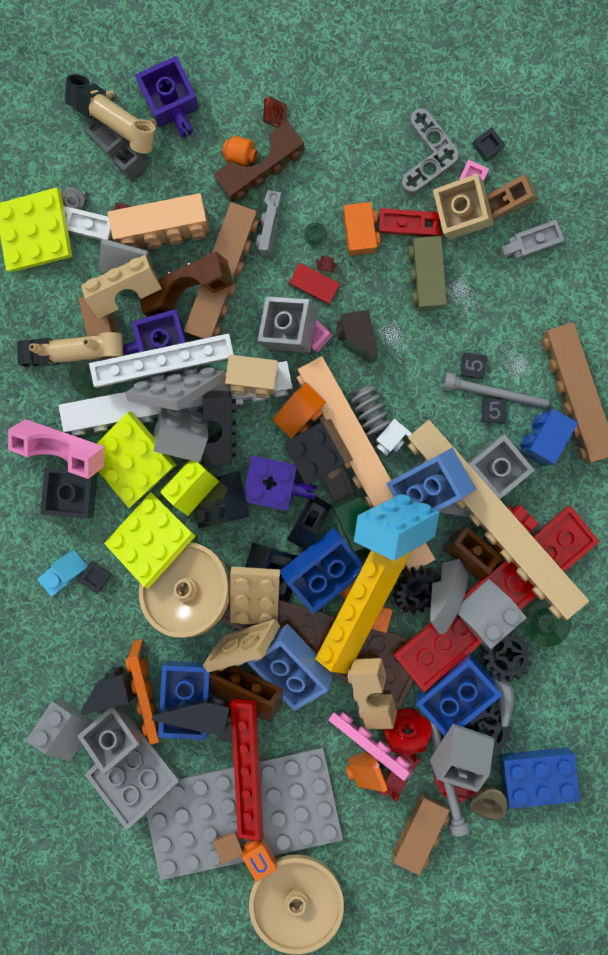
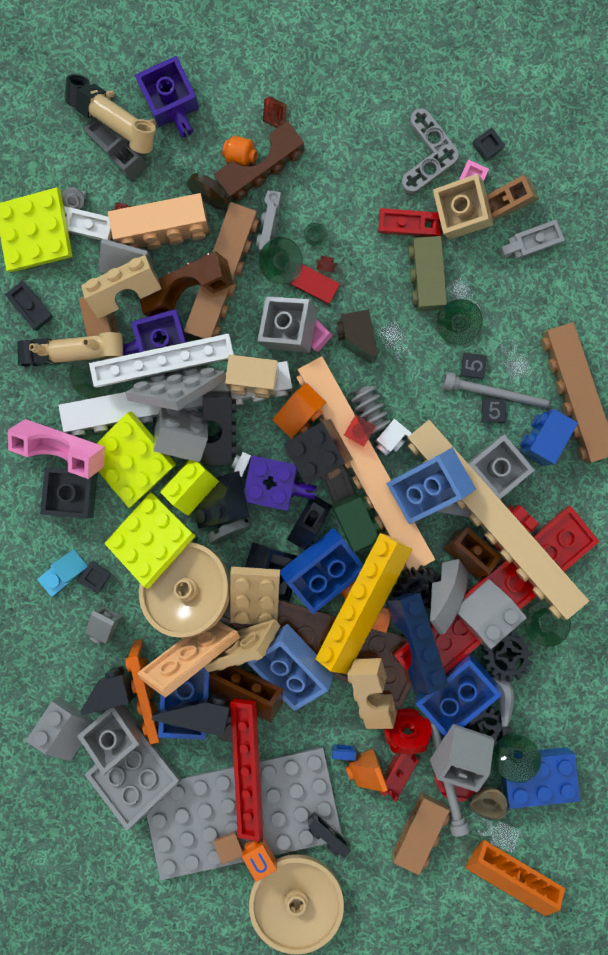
bright pink plate [328,711,414,781] -> none
orange brick [343,202,380,256] -> none
medium azure brick [354,494,440,561] -> none
none -> black plate [4,280,53,331]
none -> light grey slope [85,606,123,645]
none -> light nougat tile [137,621,240,698]
none -> dark brown tile [187,173,231,210]
none -> dark grey tile [207,518,253,545]
none -> white plate [231,452,251,477]
none -> clear green dish [259,237,303,284]
none -> black plate [308,812,351,859]
none -> blue tile [331,744,356,761]
none -> clear red plate [343,415,376,447]
none -> dark blue arch [386,593,449,695]
none -> clear green dish [437,299,483,345]
none -> orange brick [465,840,565,916]
none -> clear plate [476,817,521,854]
none -> clear green dish [492,734,541,783]

